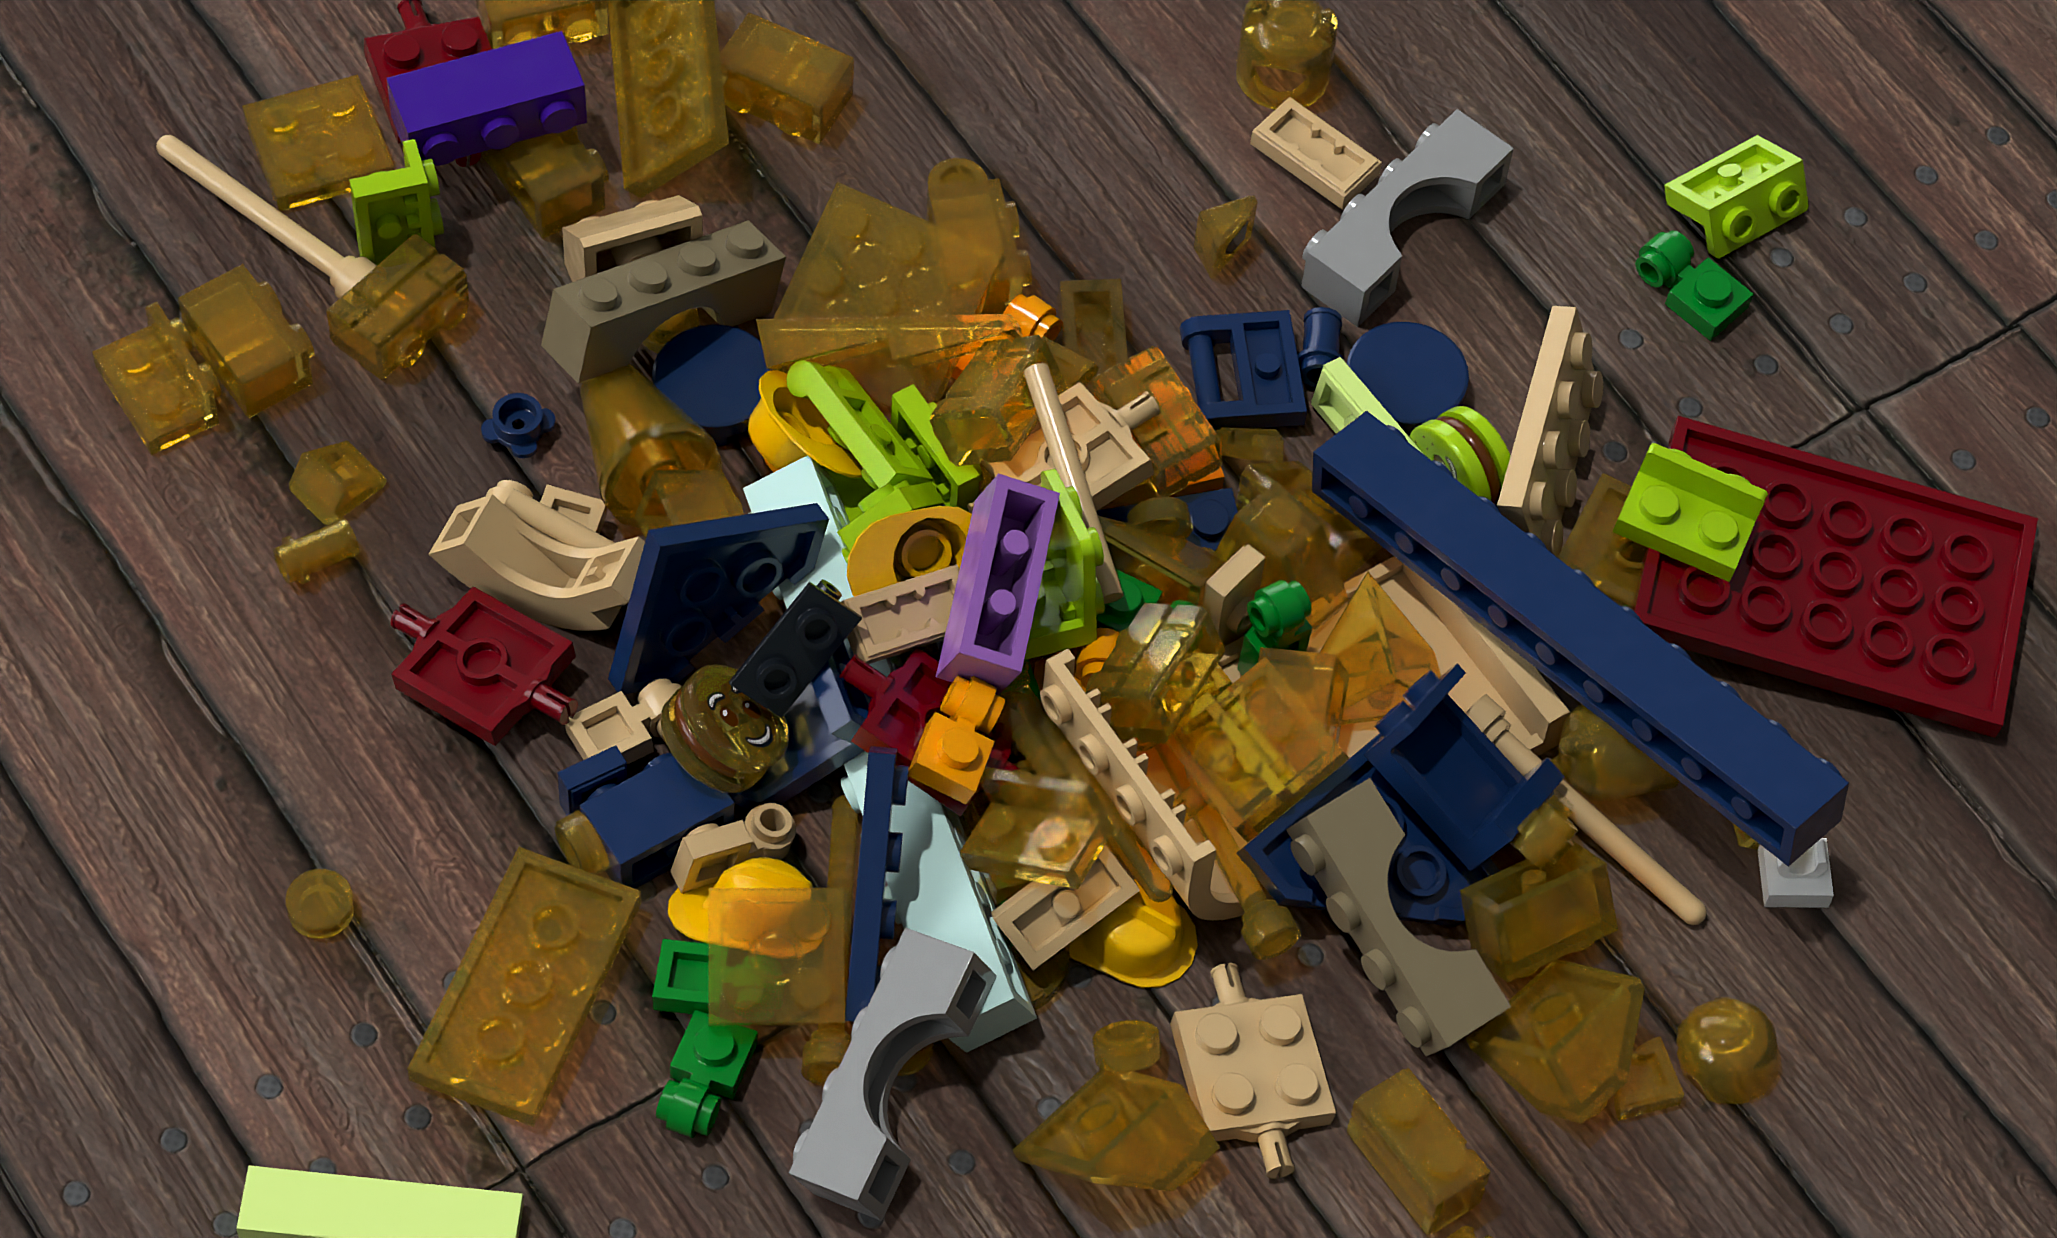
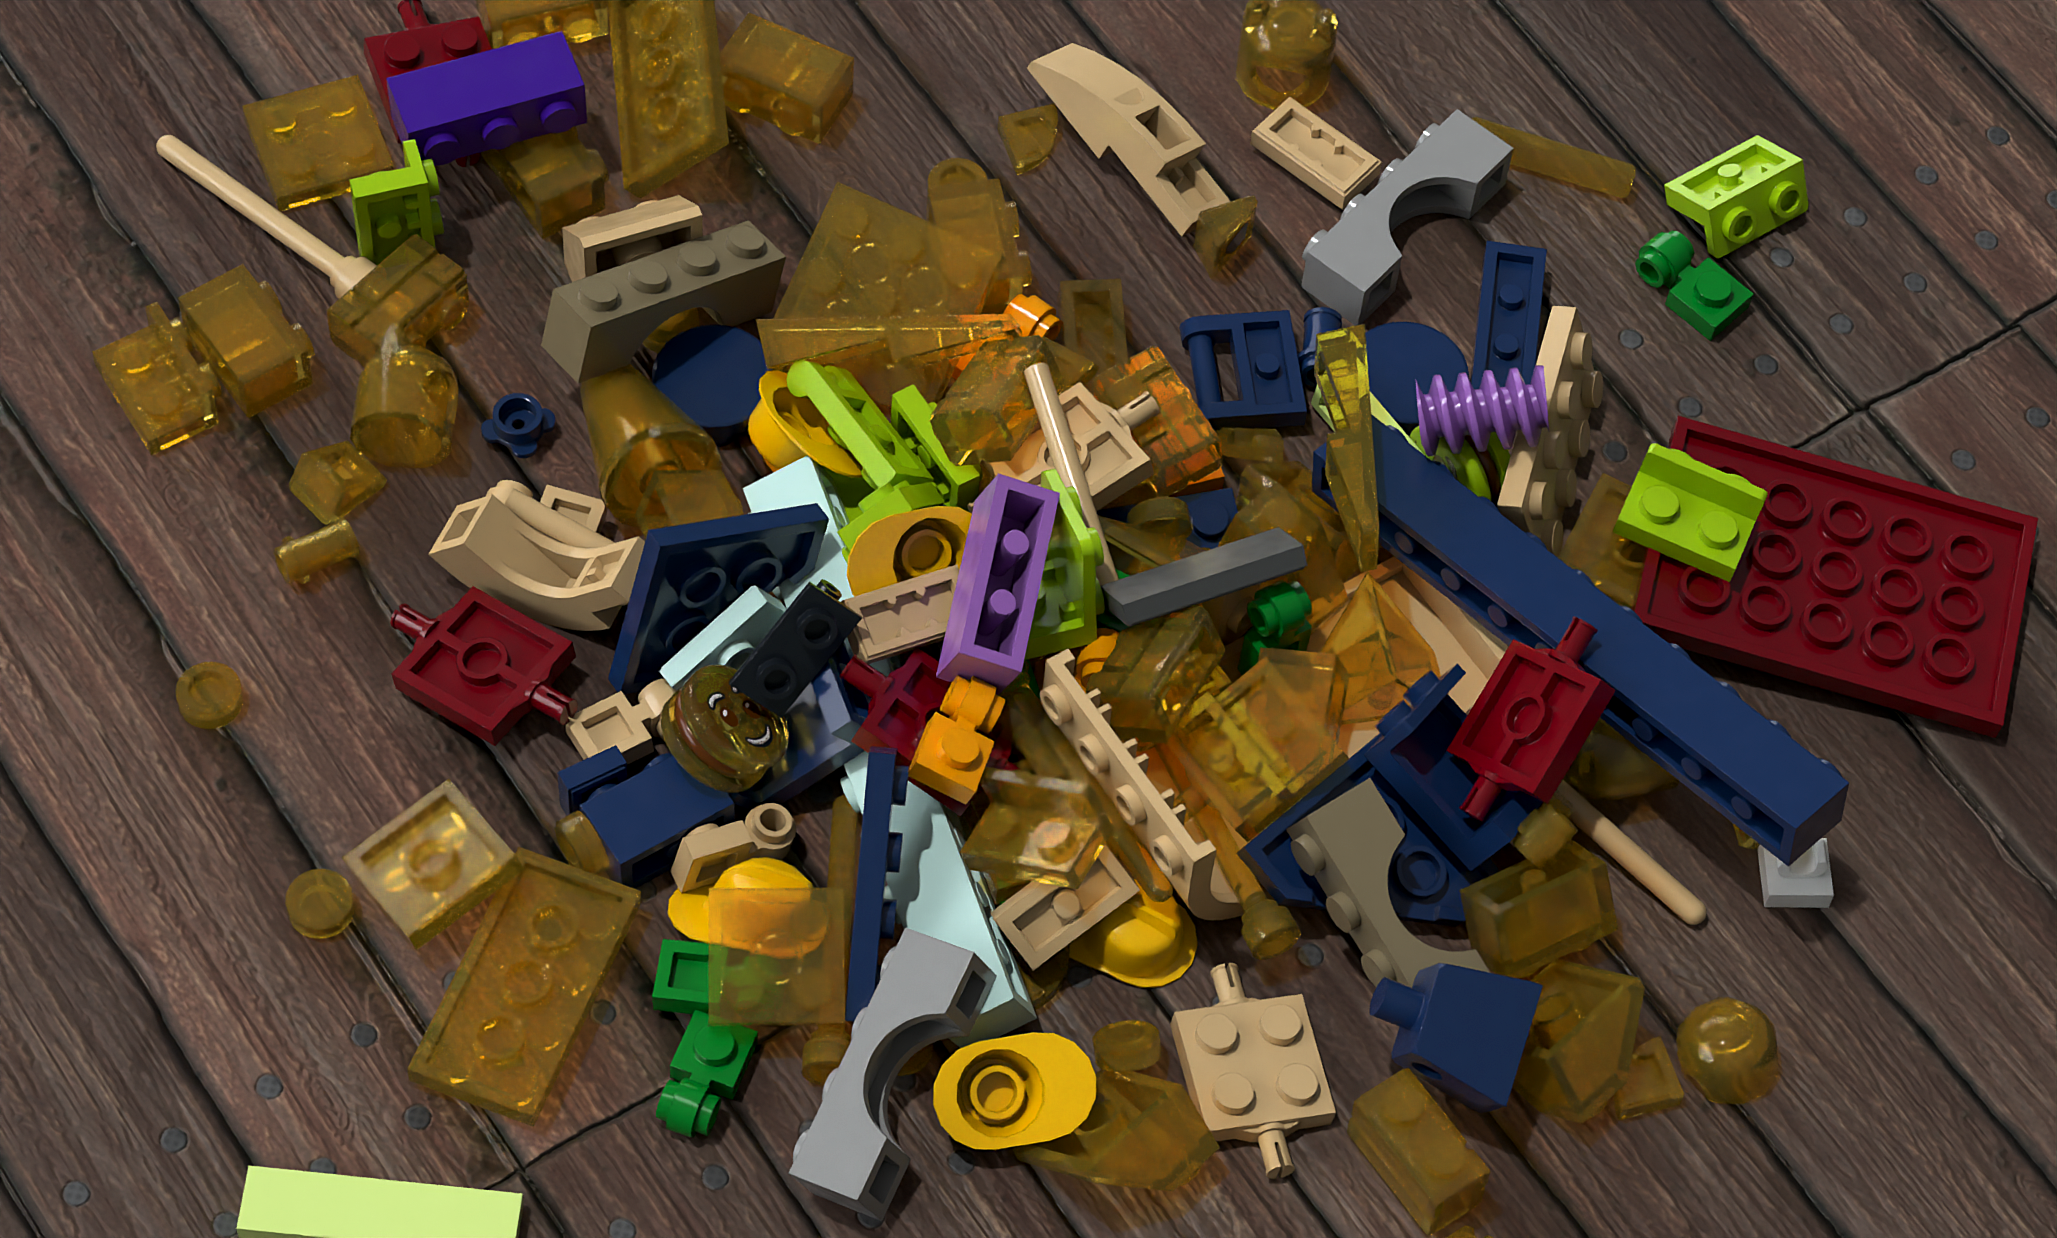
none -> clear yellow tile [176,662,243,729]
none -> clear yellow plate [342,779,524,950]
none -> clear yellow piece [350,323,458,468]
none -> light aqua plate [659,585,787,691]
none -> yellow piece [933,1032,1097,1150]
none -> clear yellow tile [998,103,1058,175]
none -> tan slope [1027,43,1232,237]
none -> dark grey tile [1101,527,1307,627]
none -> clear yellow slope [1314,324,1379,572]
none -> dark blue torso [1369,963,1543,1113]
none -> medium lavender piece [1416,365,1550,457]
none -> dark red plate [1446,616,1616,823]
none -> dark blue plate [1470,241,1547,389]
none -> clear yellow axle [1471,117,1636,198]

